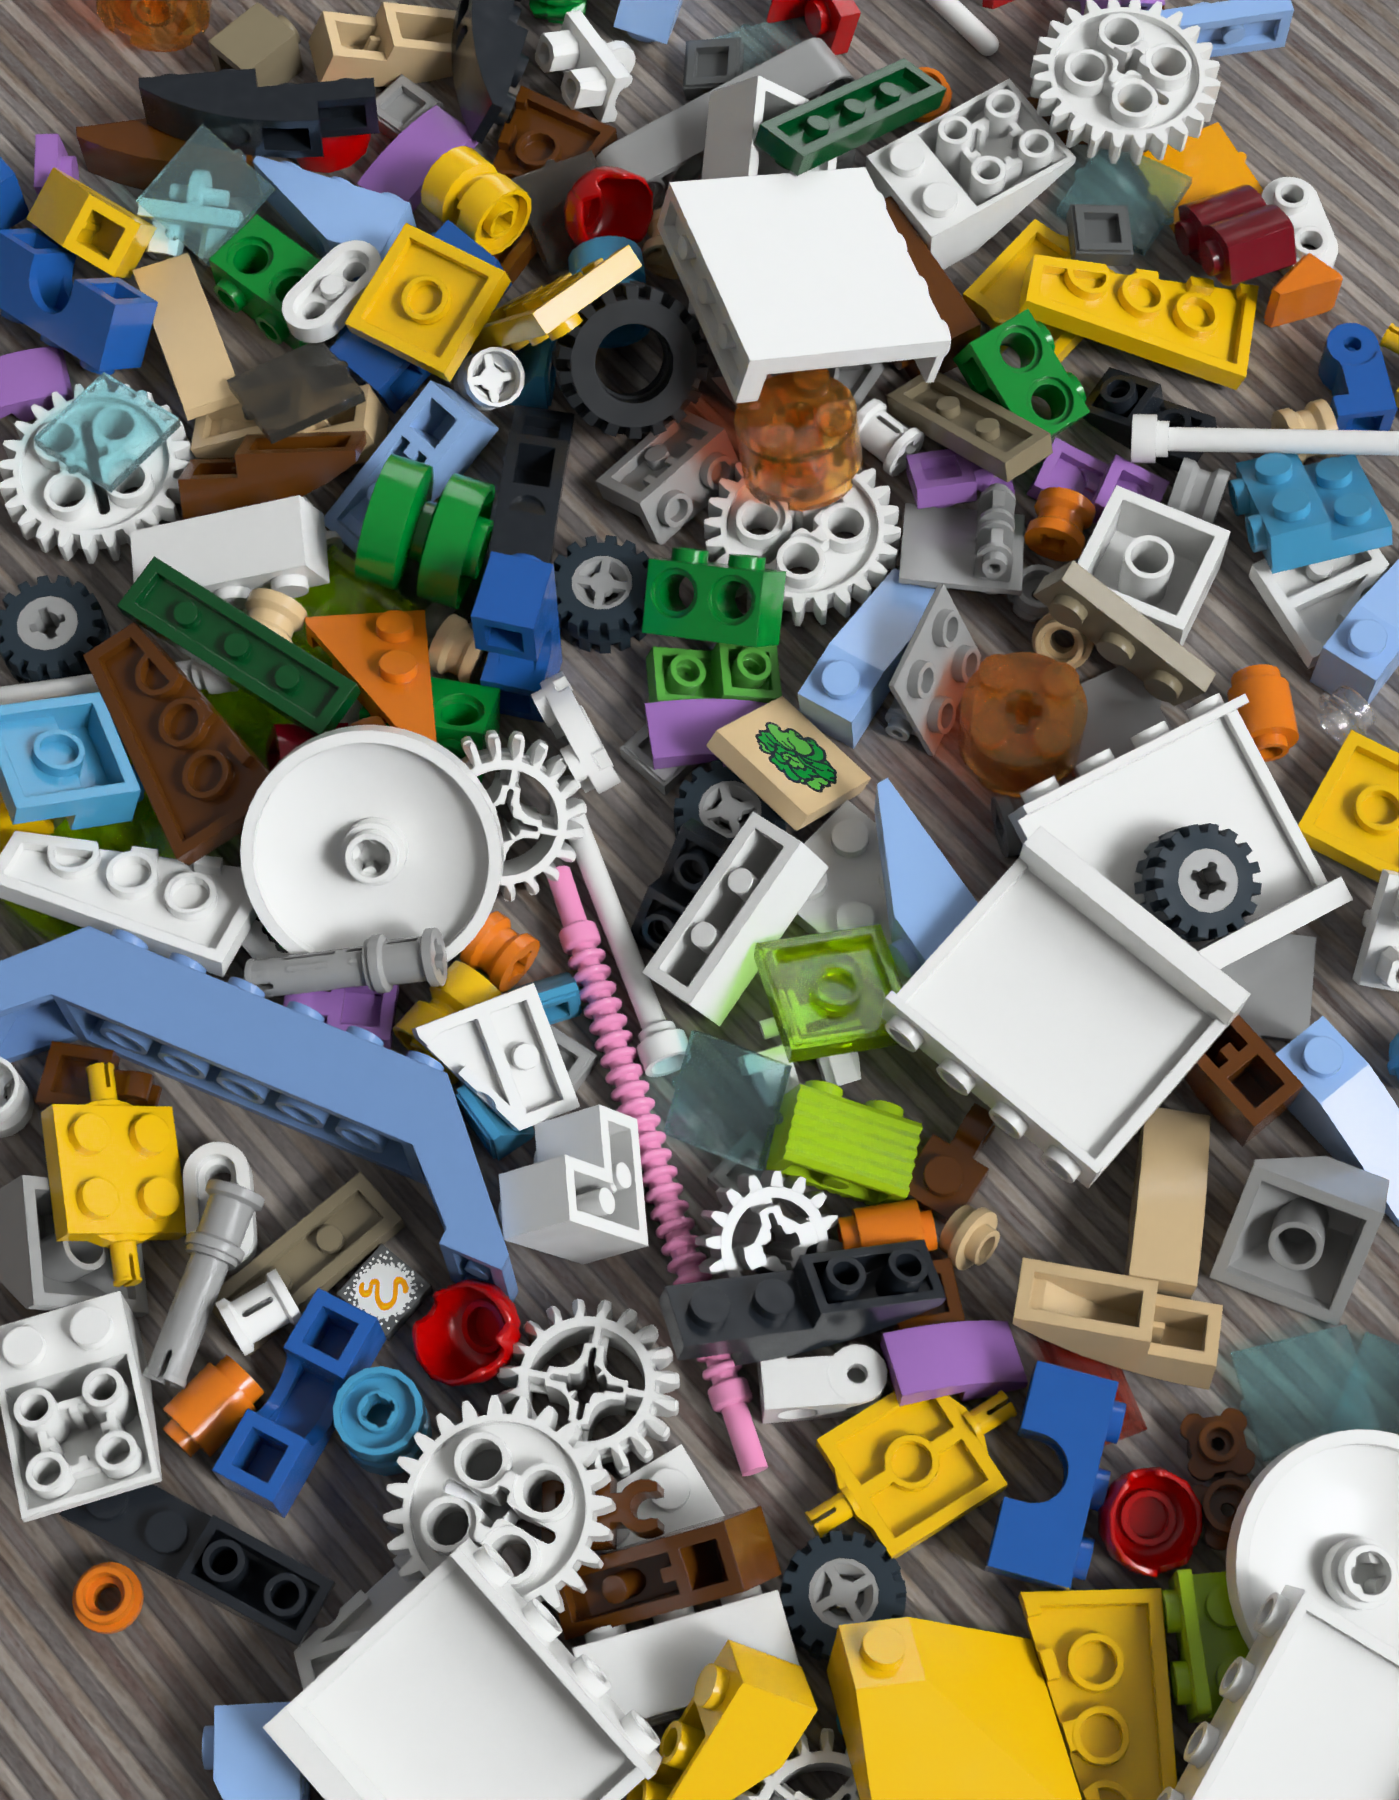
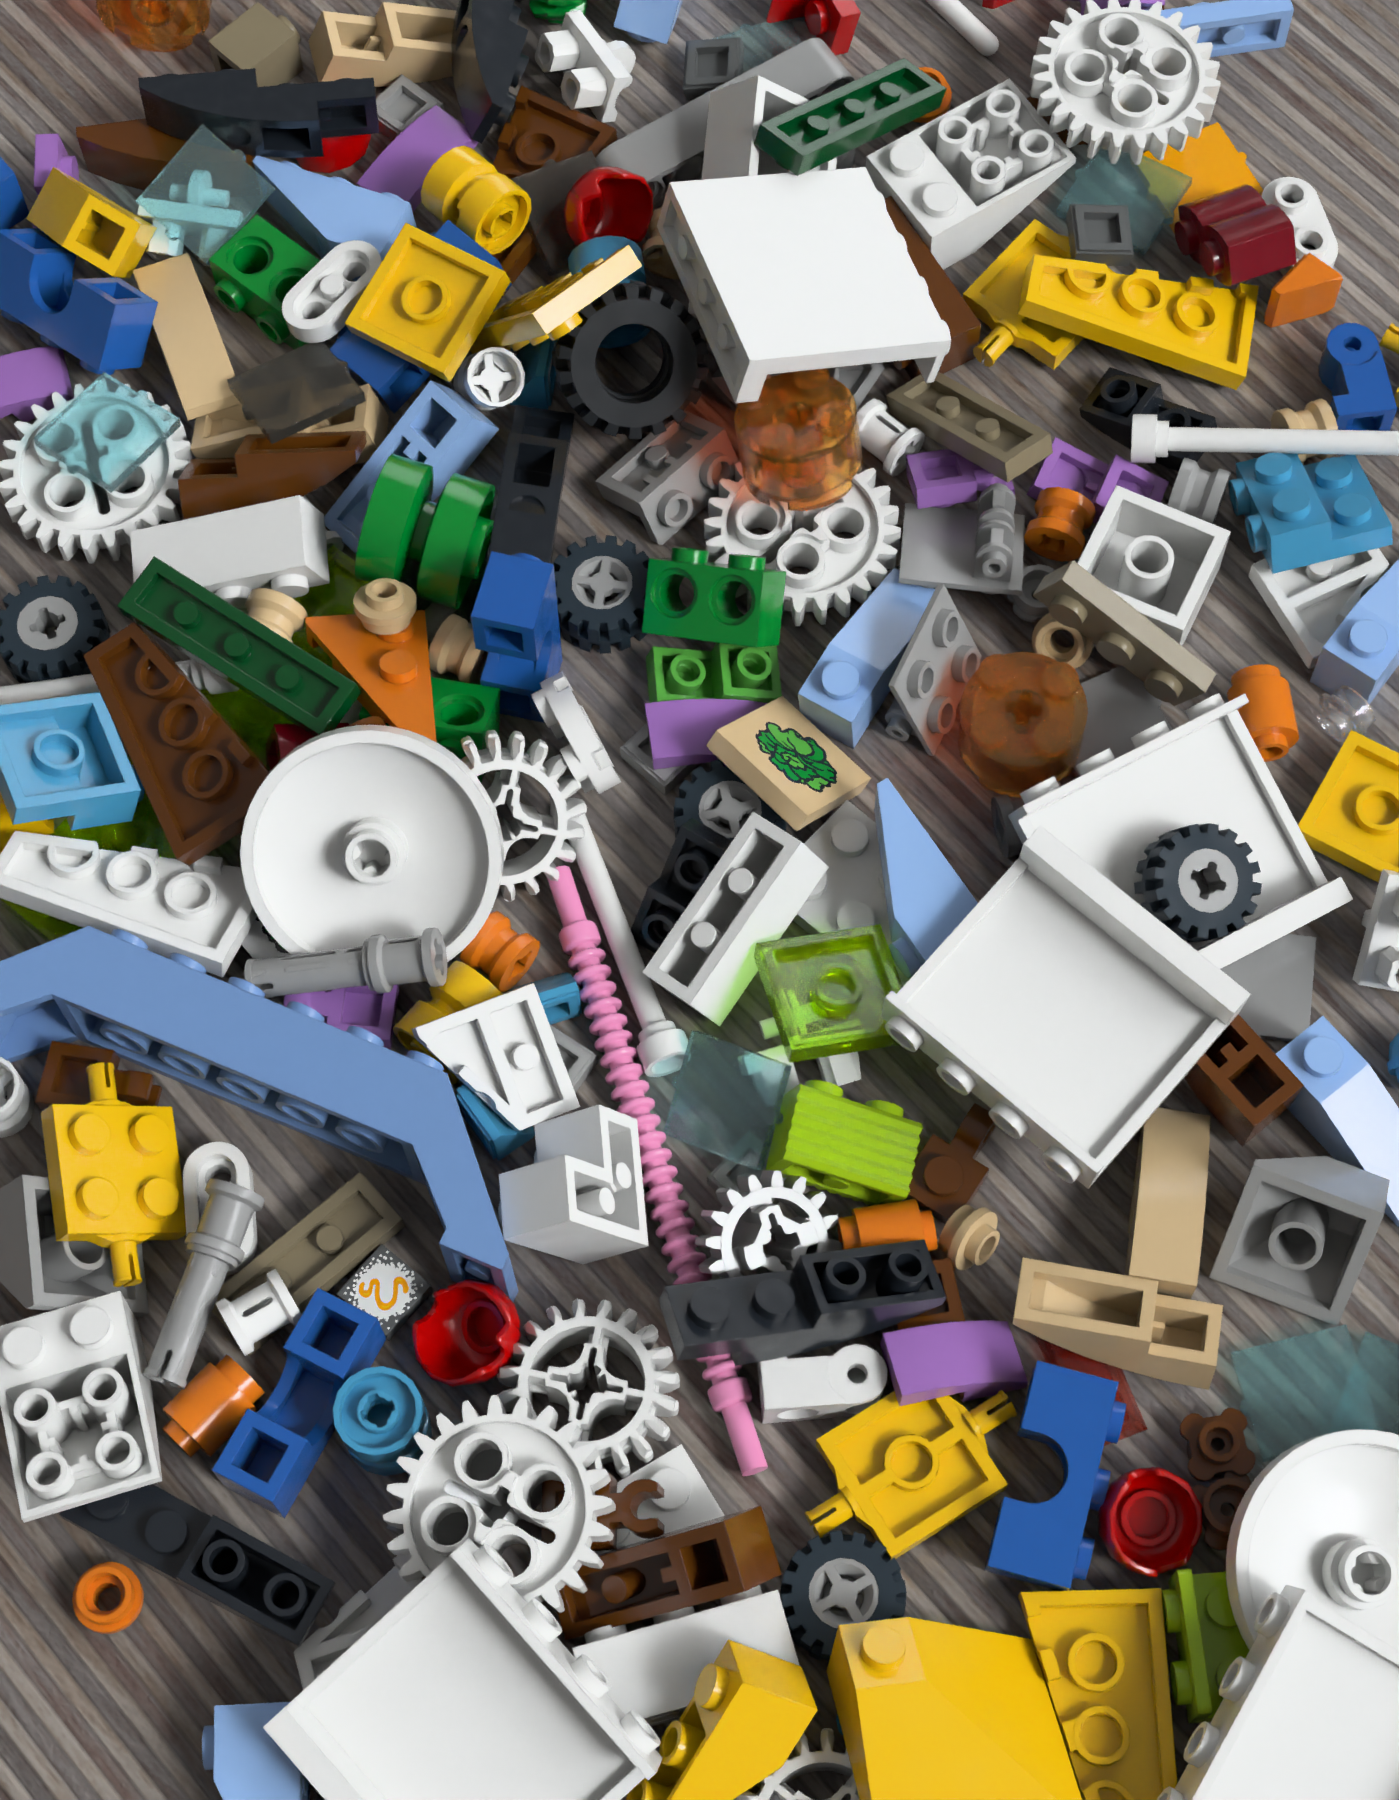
green brick [953,309,1090,438] -> none
none -> tan plate [353,578,417,635]

